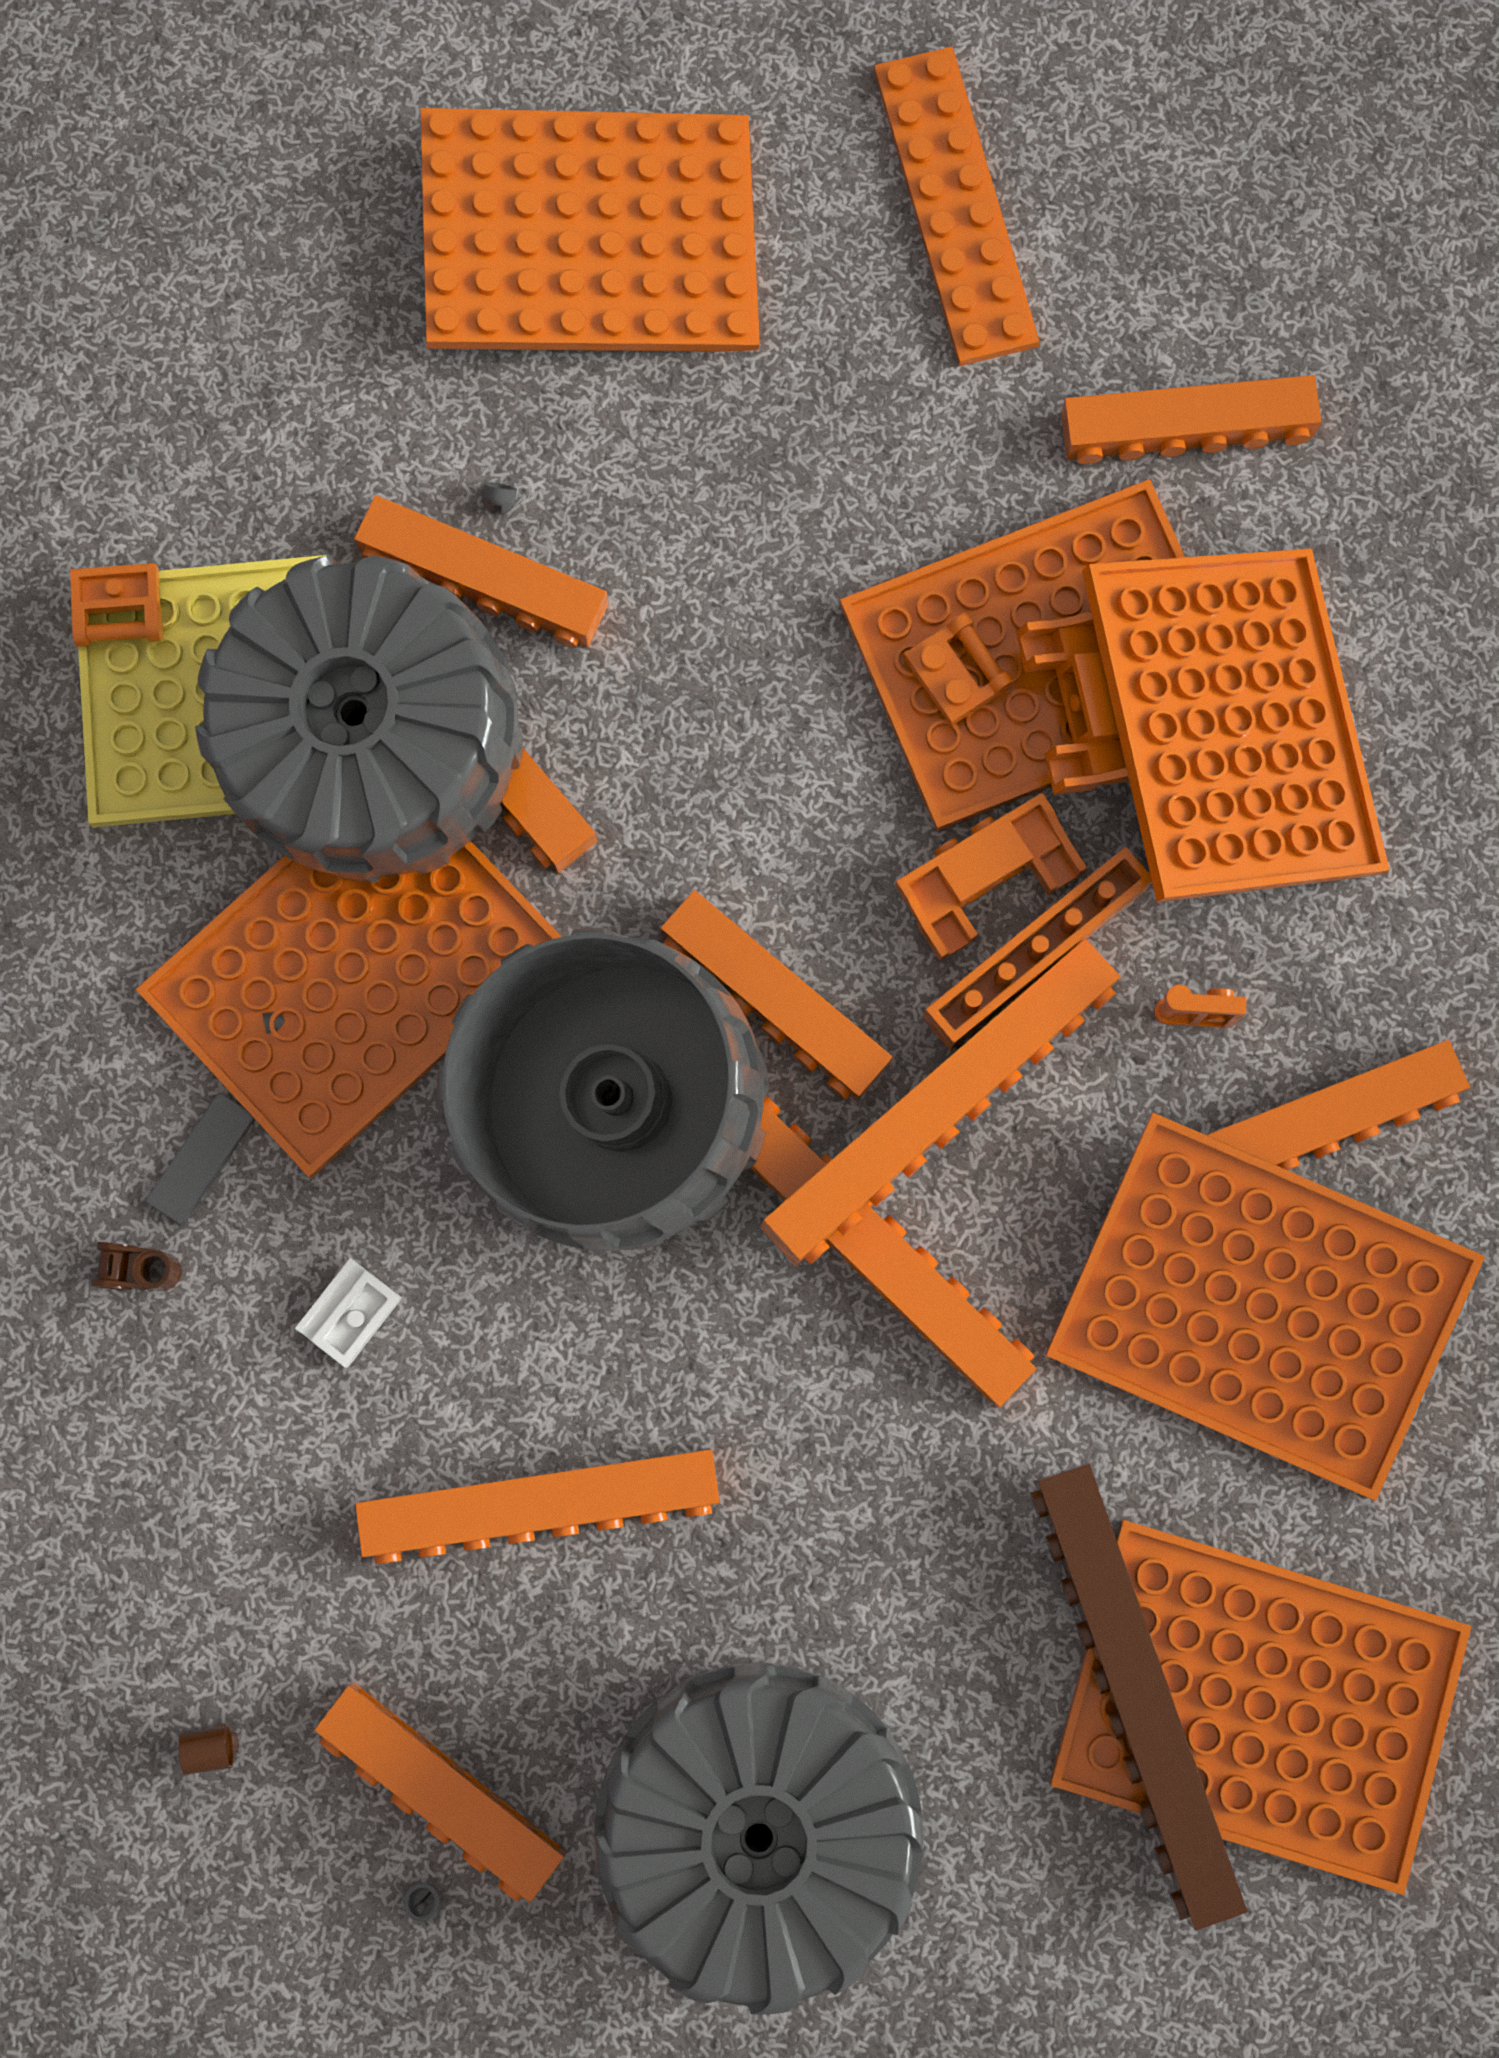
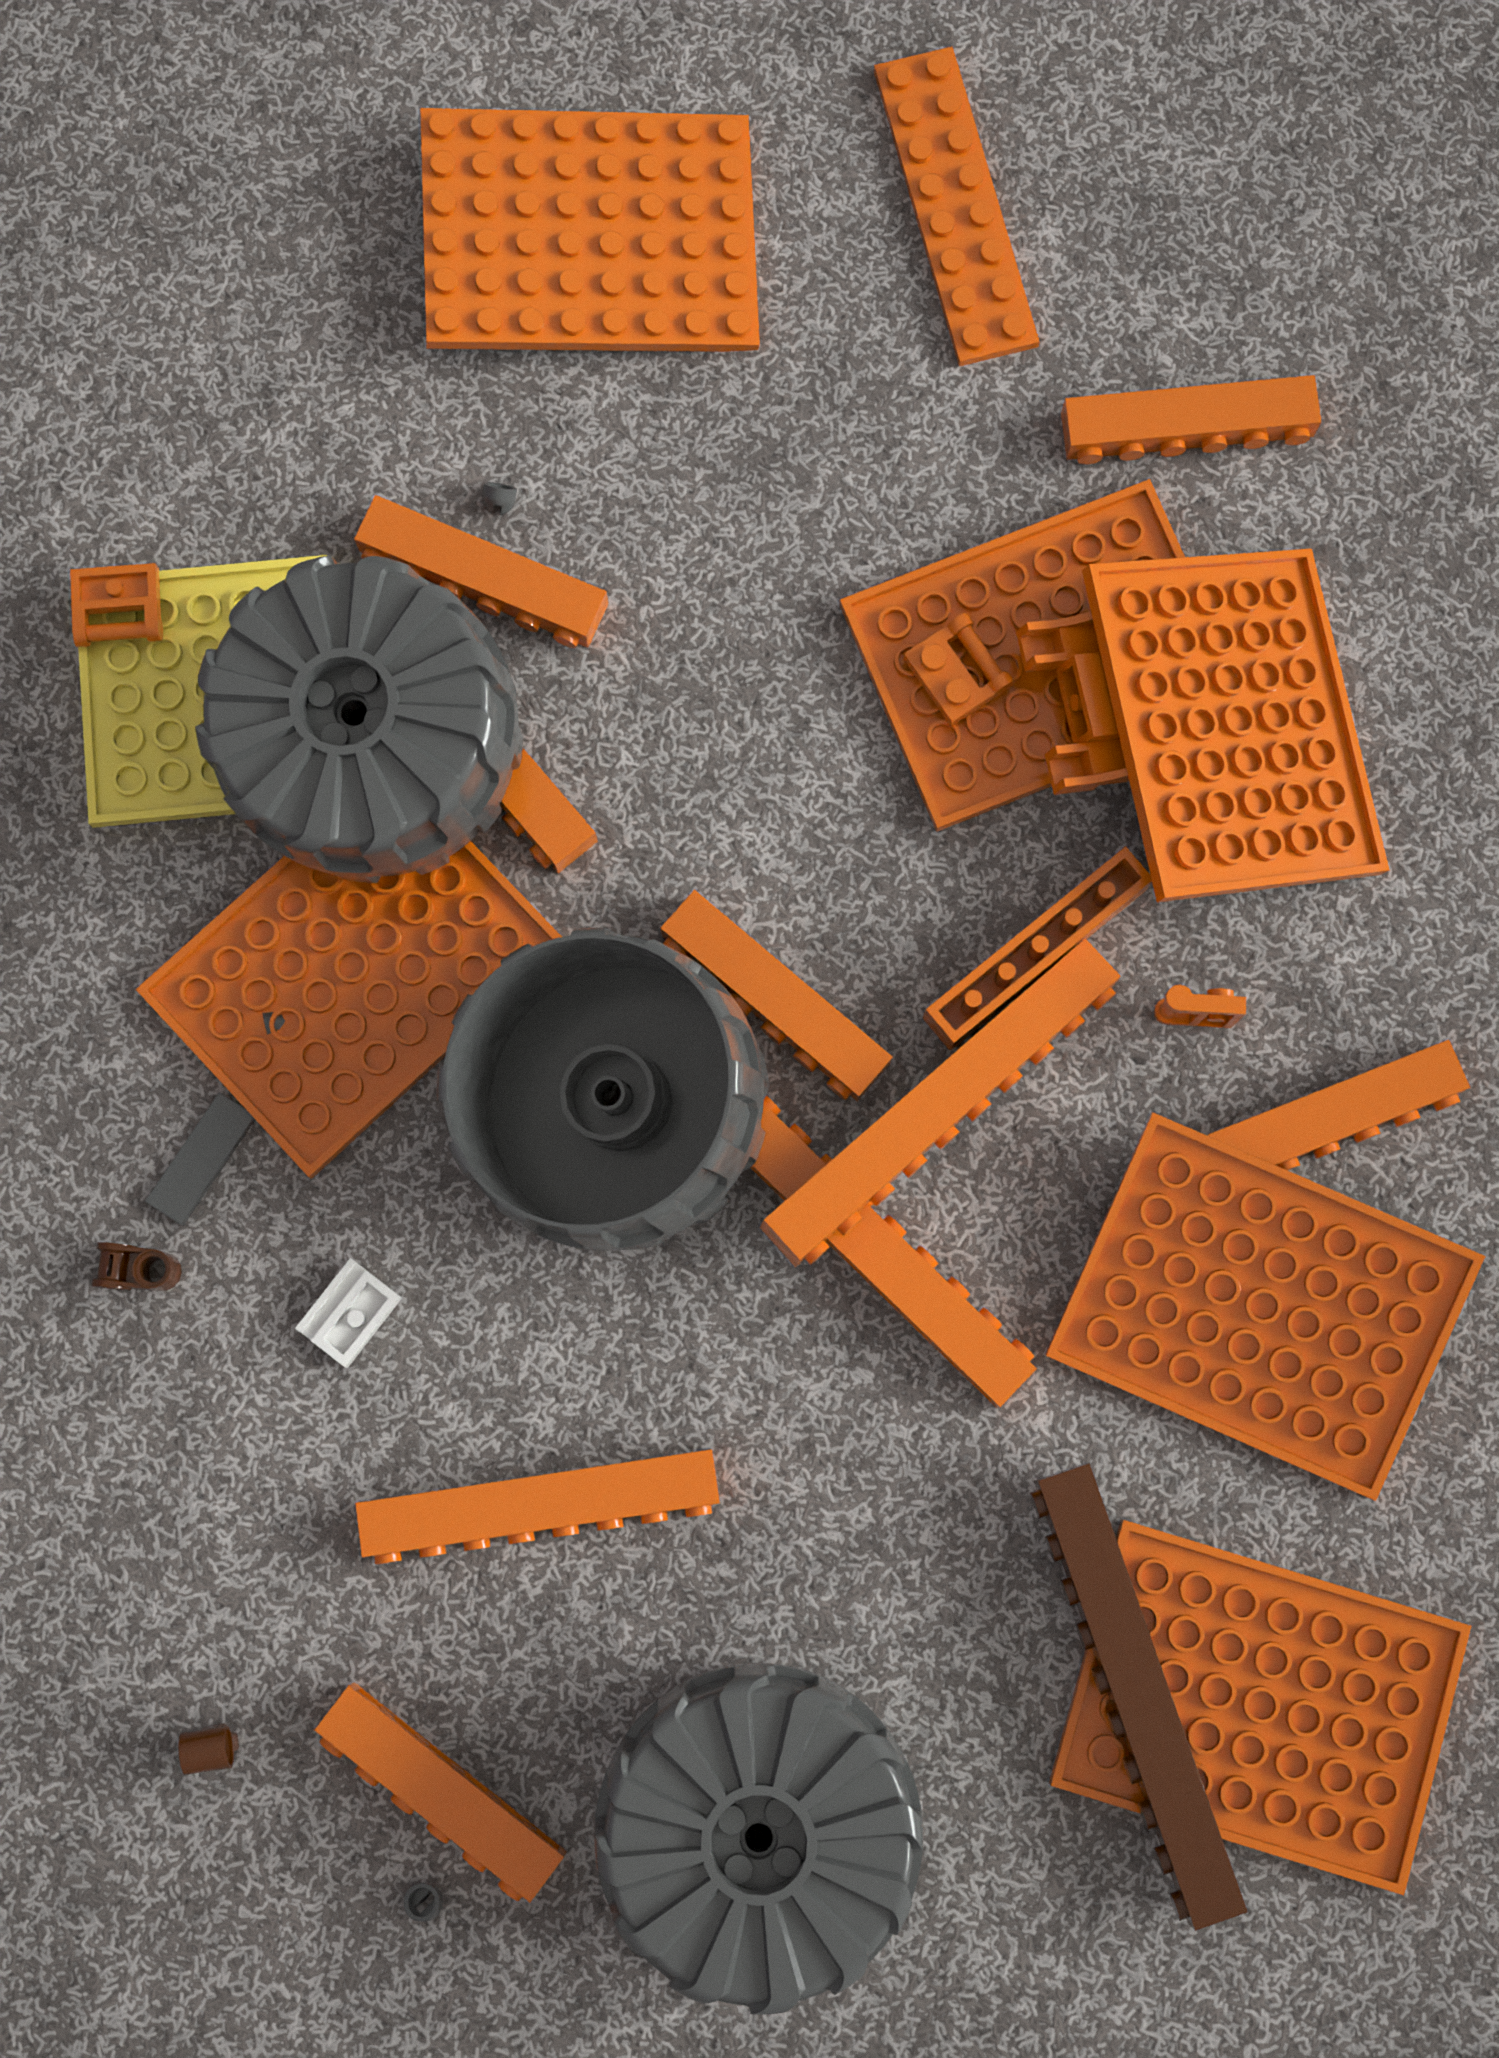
orange bracket [895,792,1087,962] -> none

